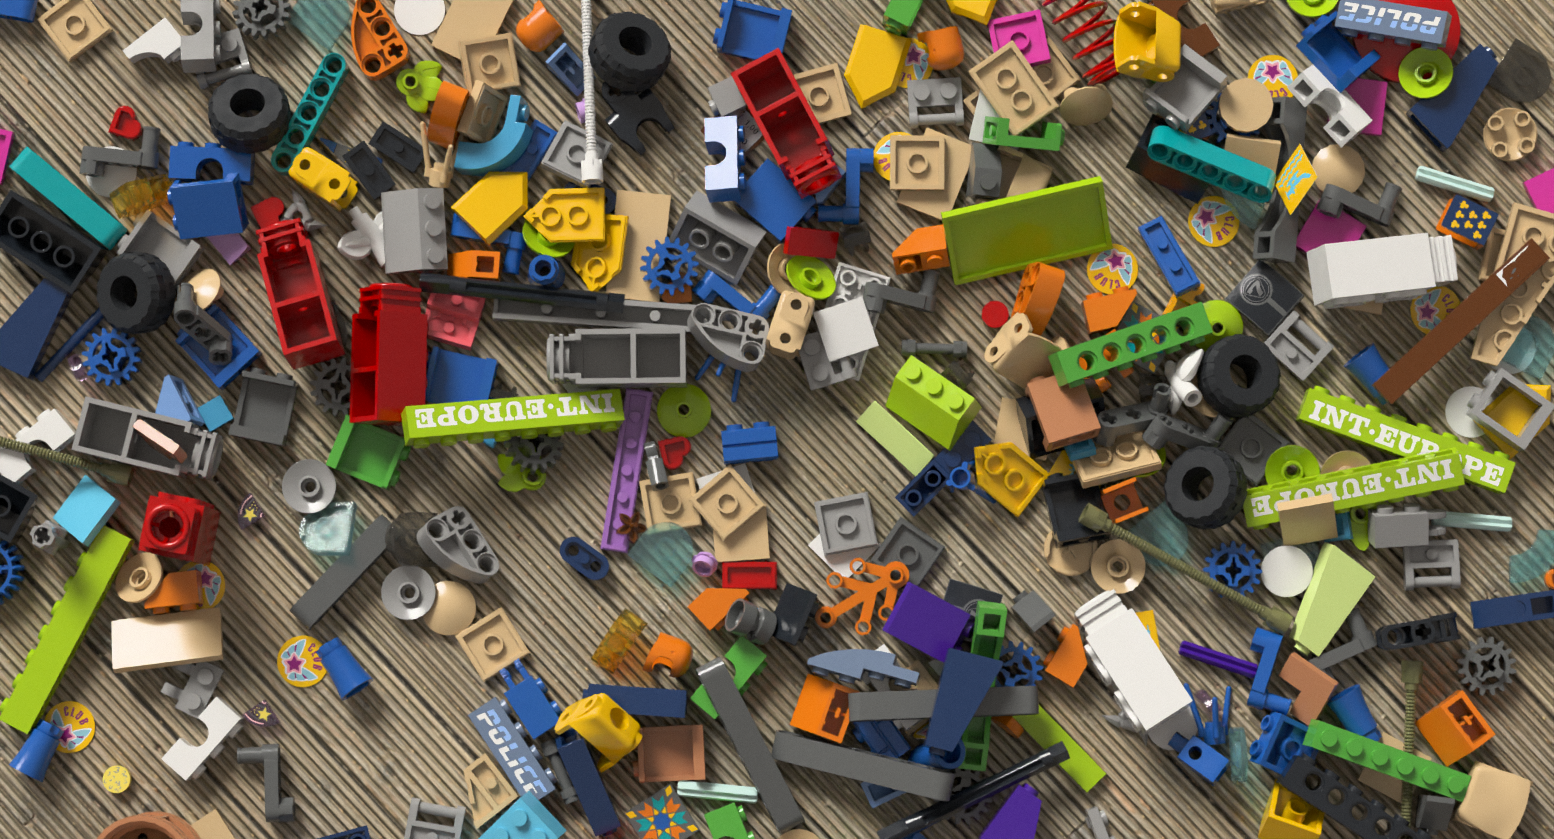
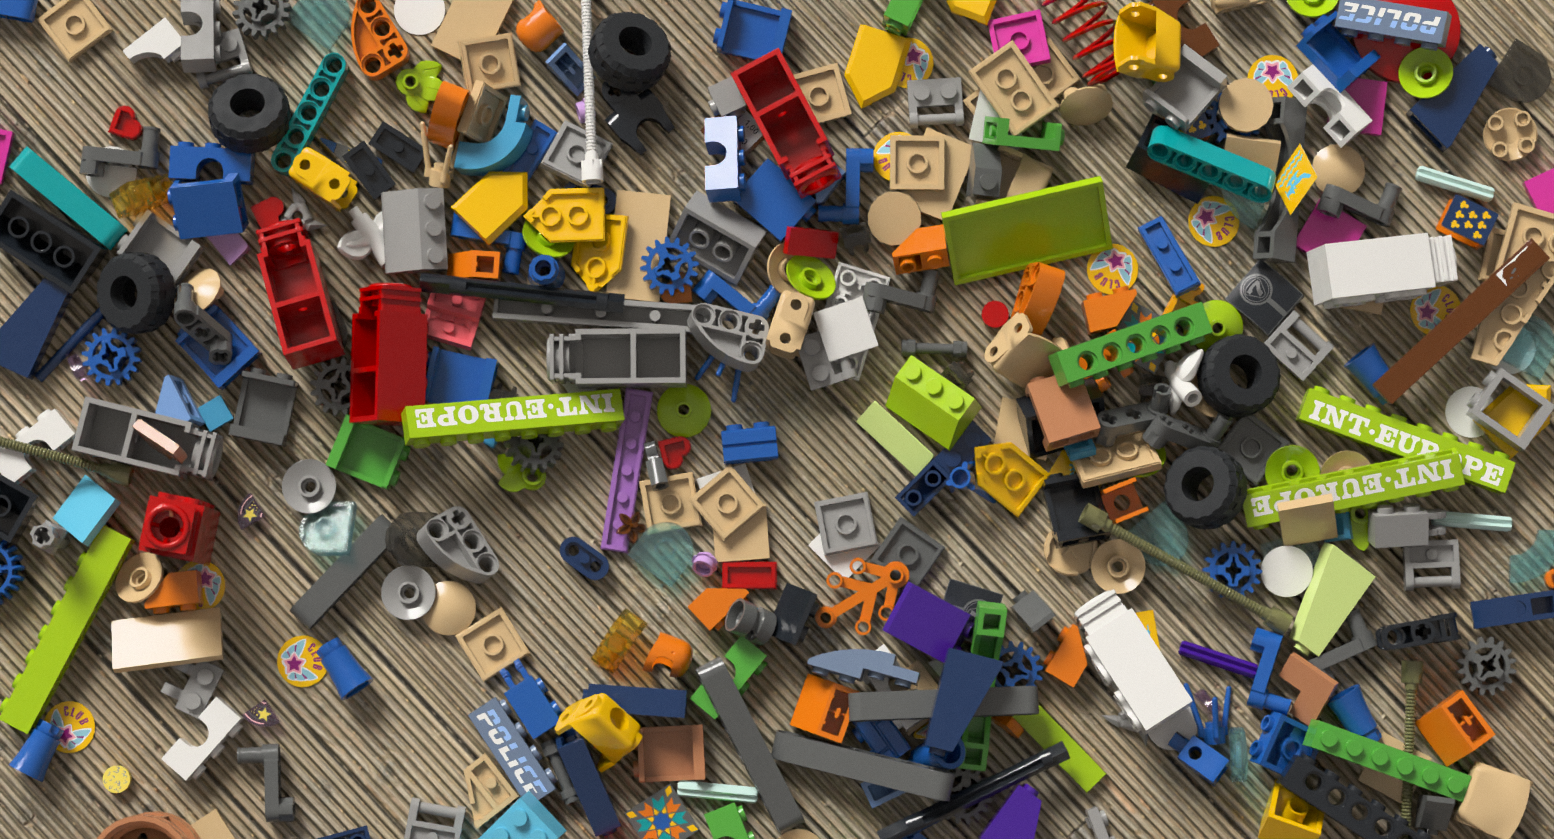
orange helmet [917,26,965,71] -> none
none -> tan tile [868,191,922,245]

